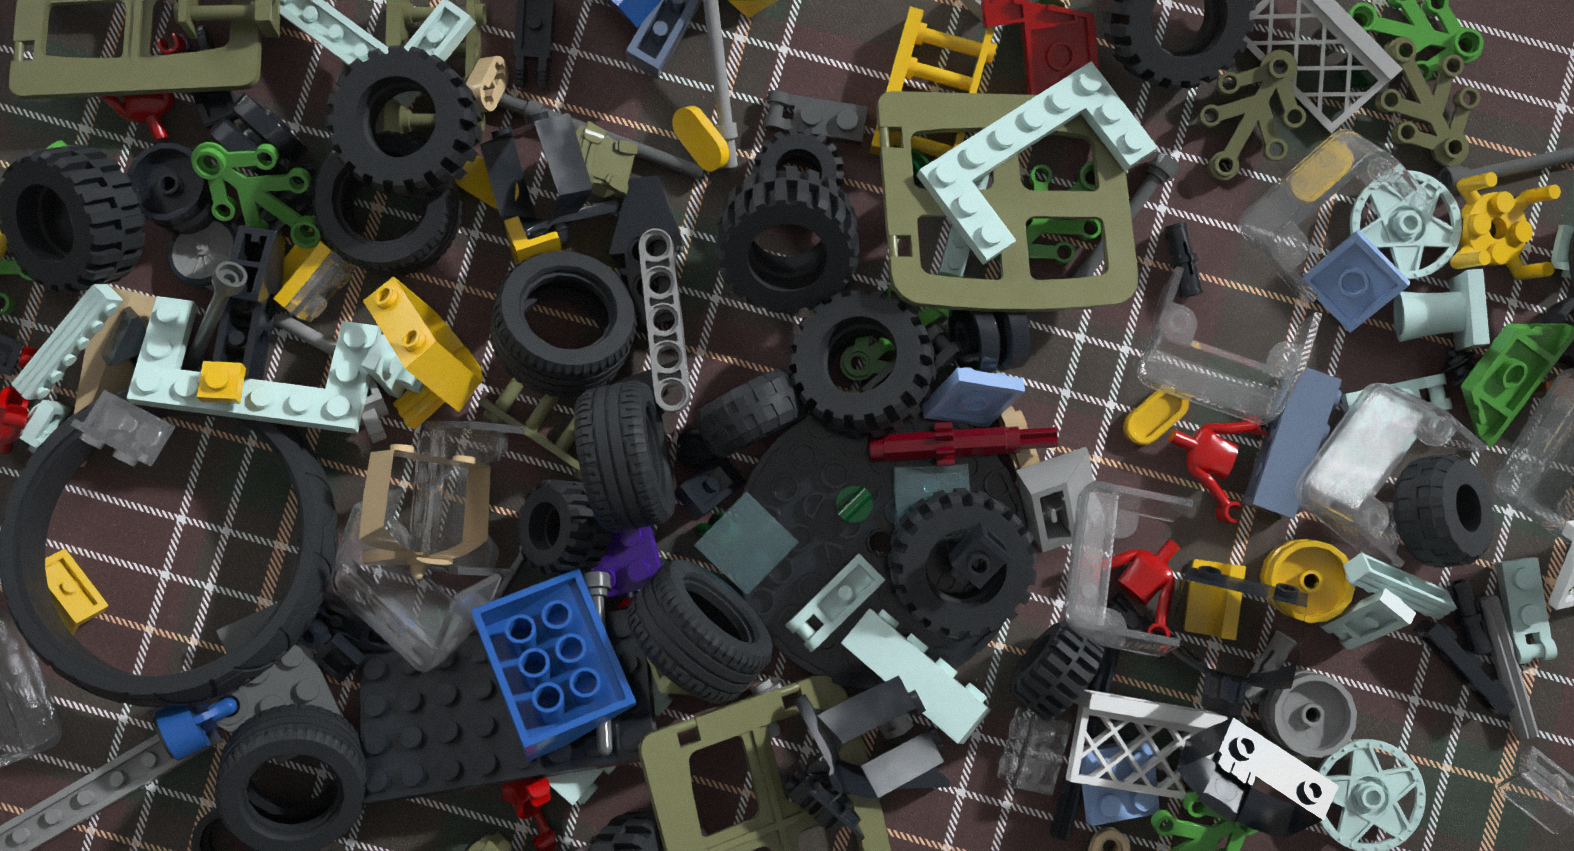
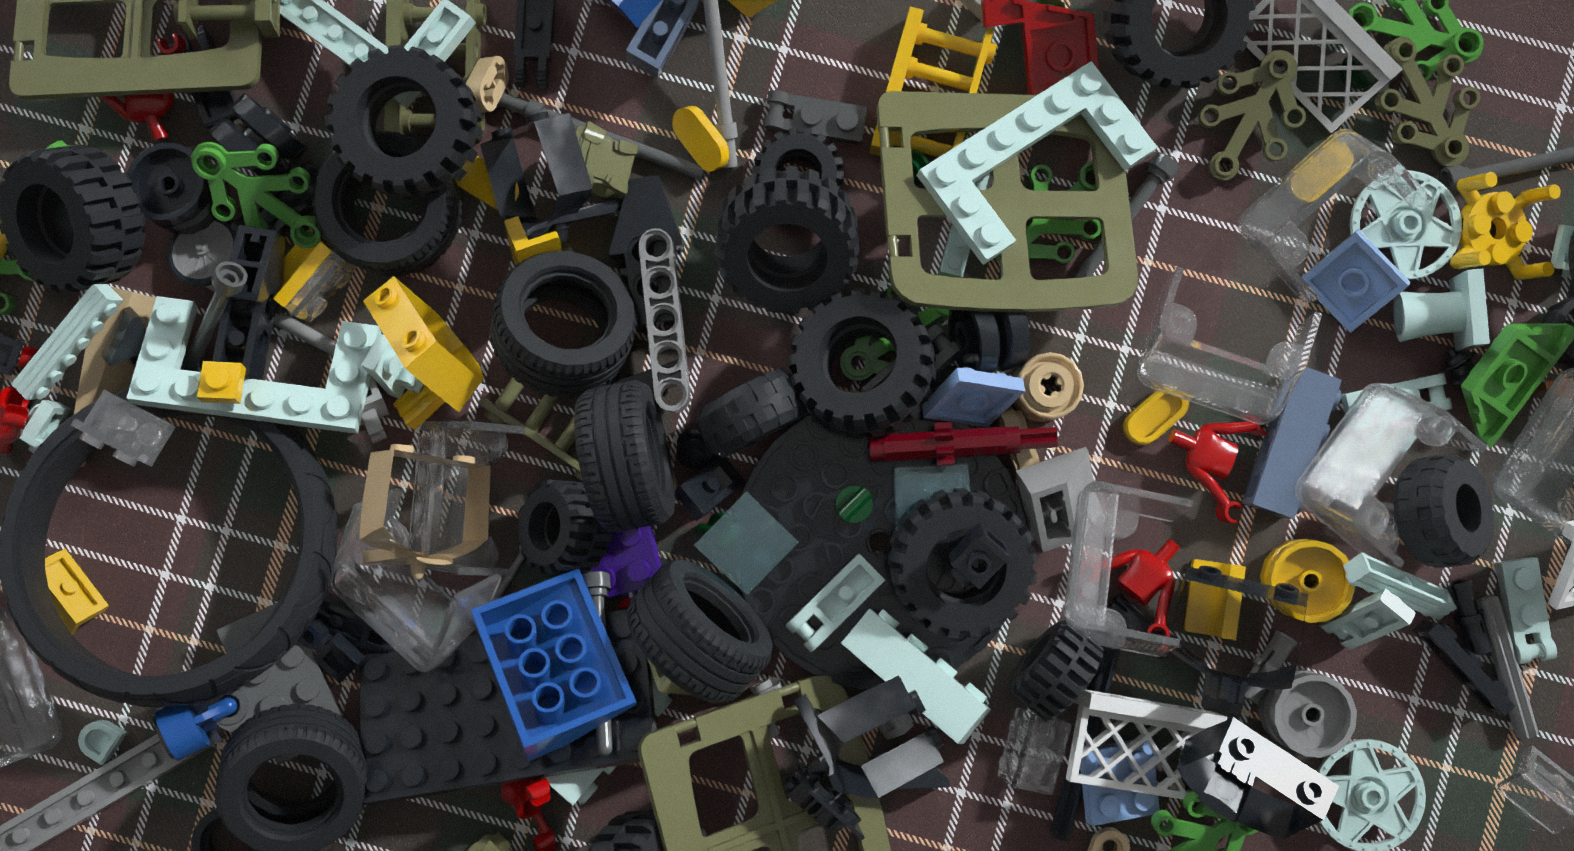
black pin [1163,222,1204,299] -> none
none -> light aqua tile [78,720,127,766]
none -> tan piece [1012,352,1084,422]

